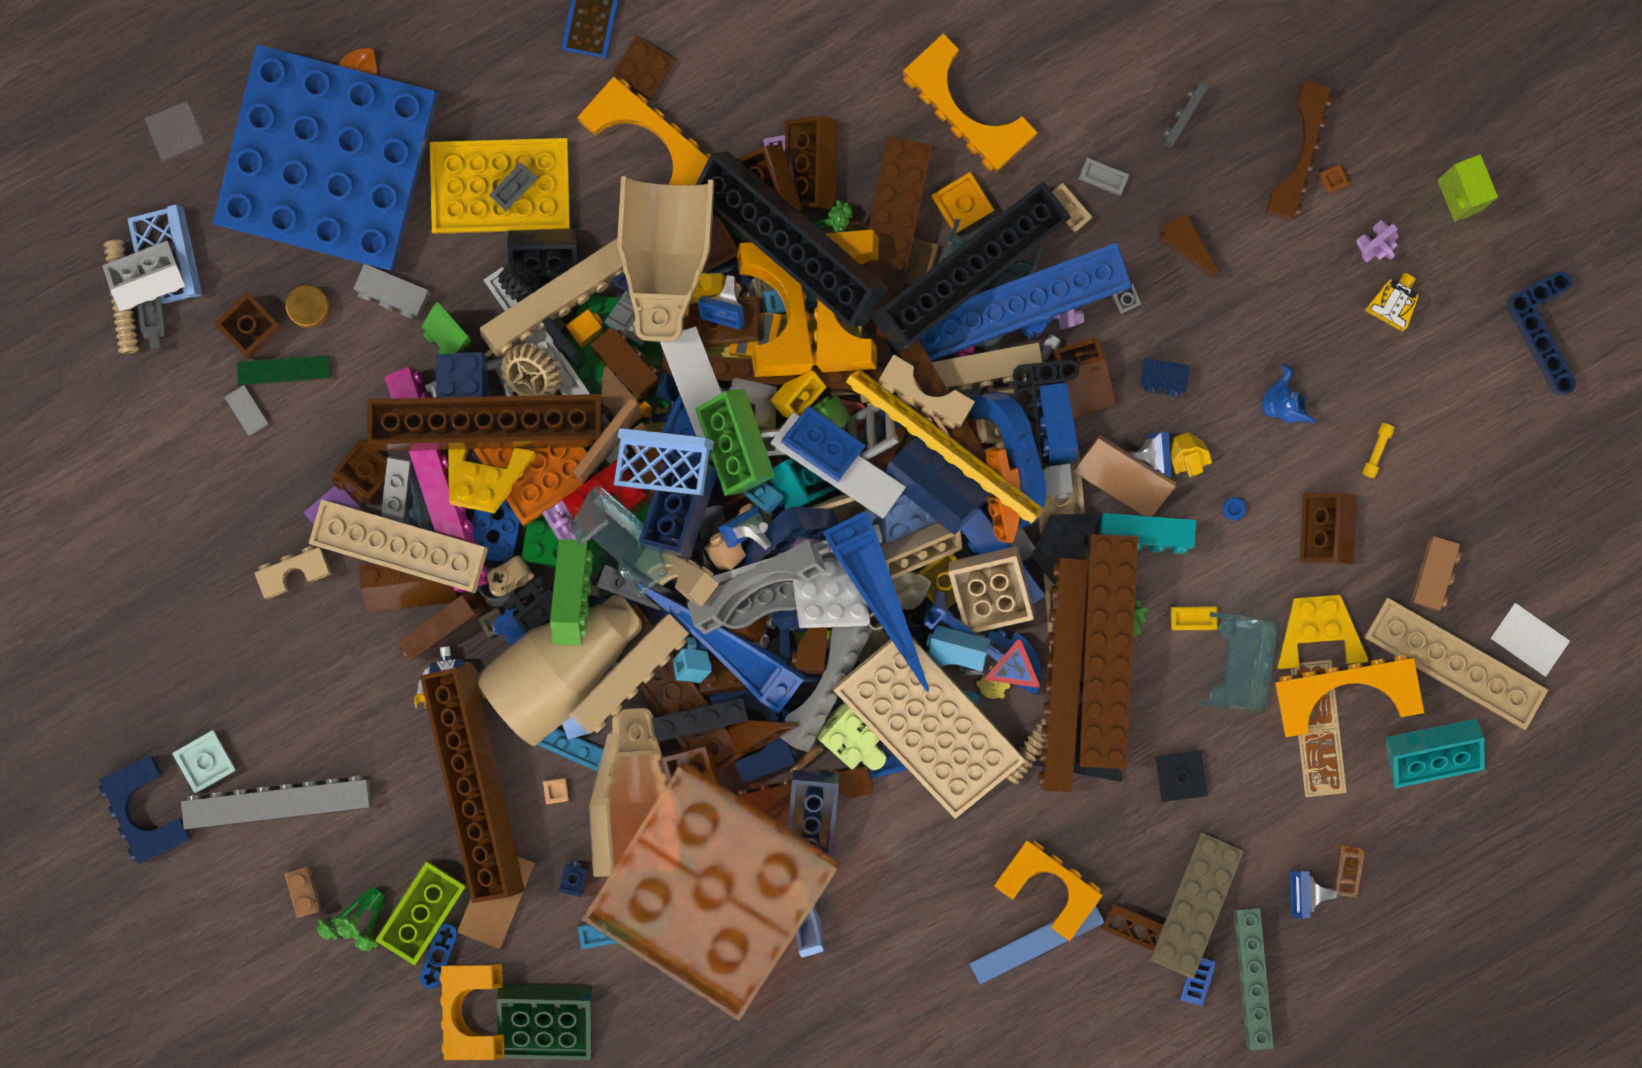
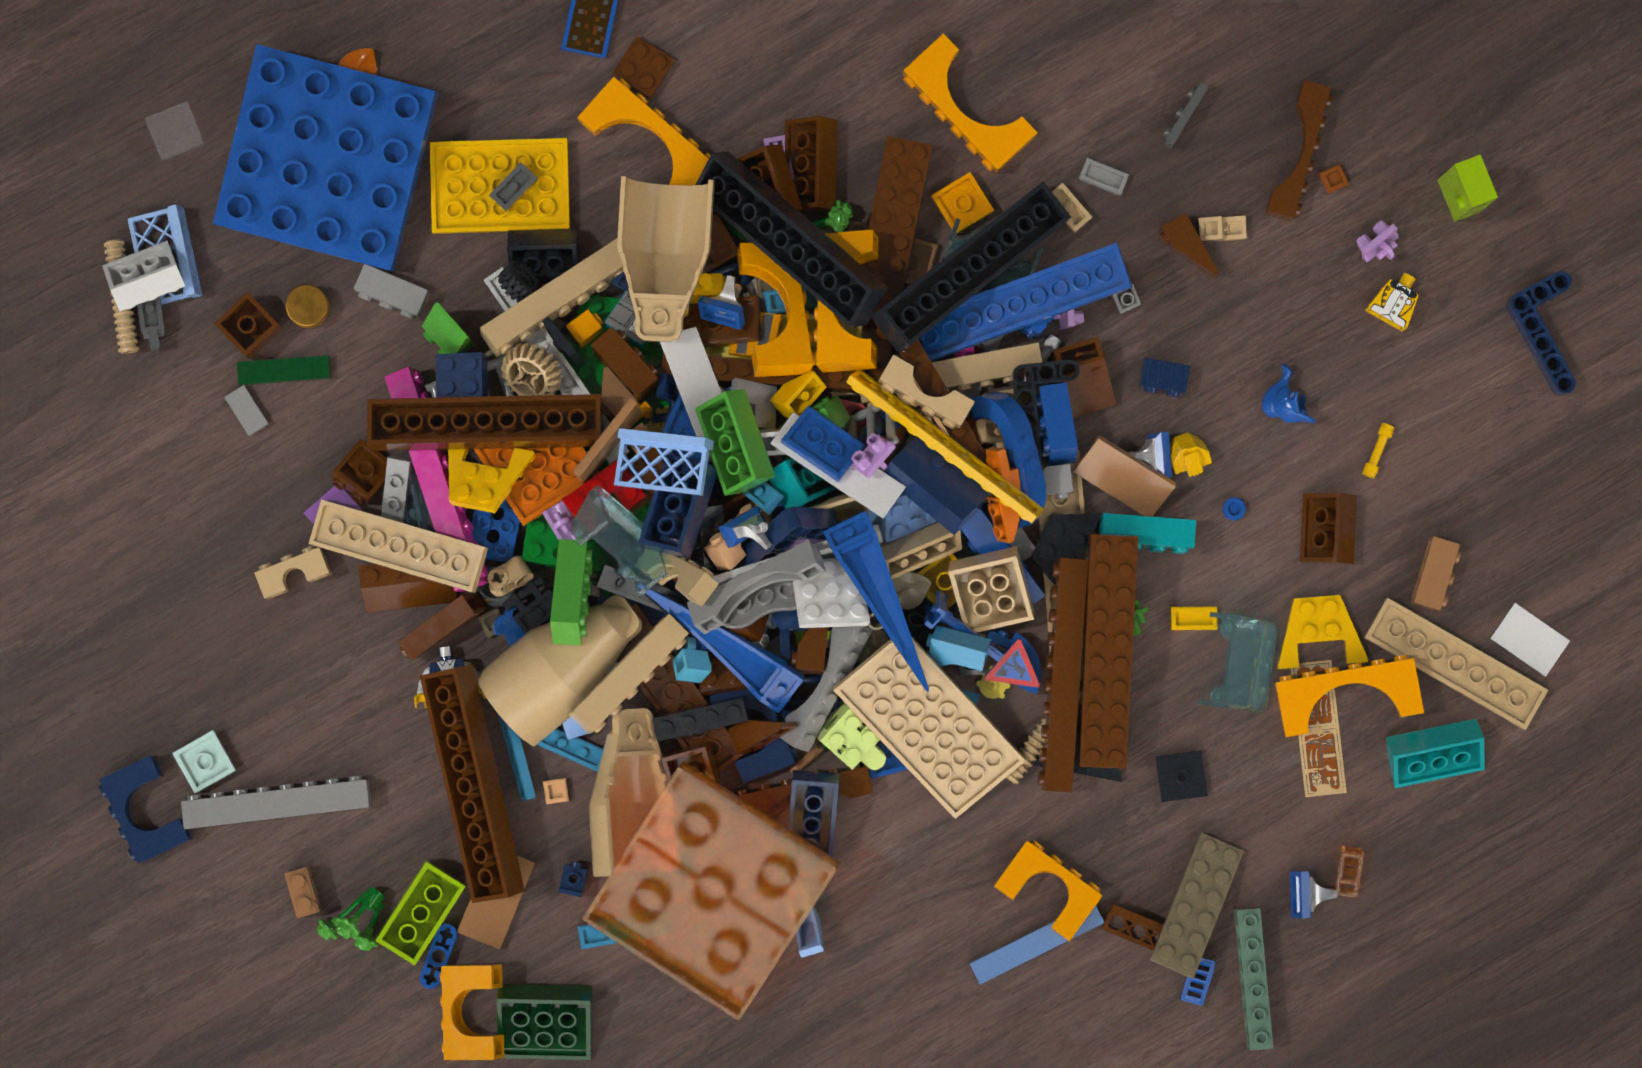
none -> dark azure tile [498,714,536,801]
none -> lavender hips [851,433,896,479]
none -> tan slope [1199,216,1248,241]

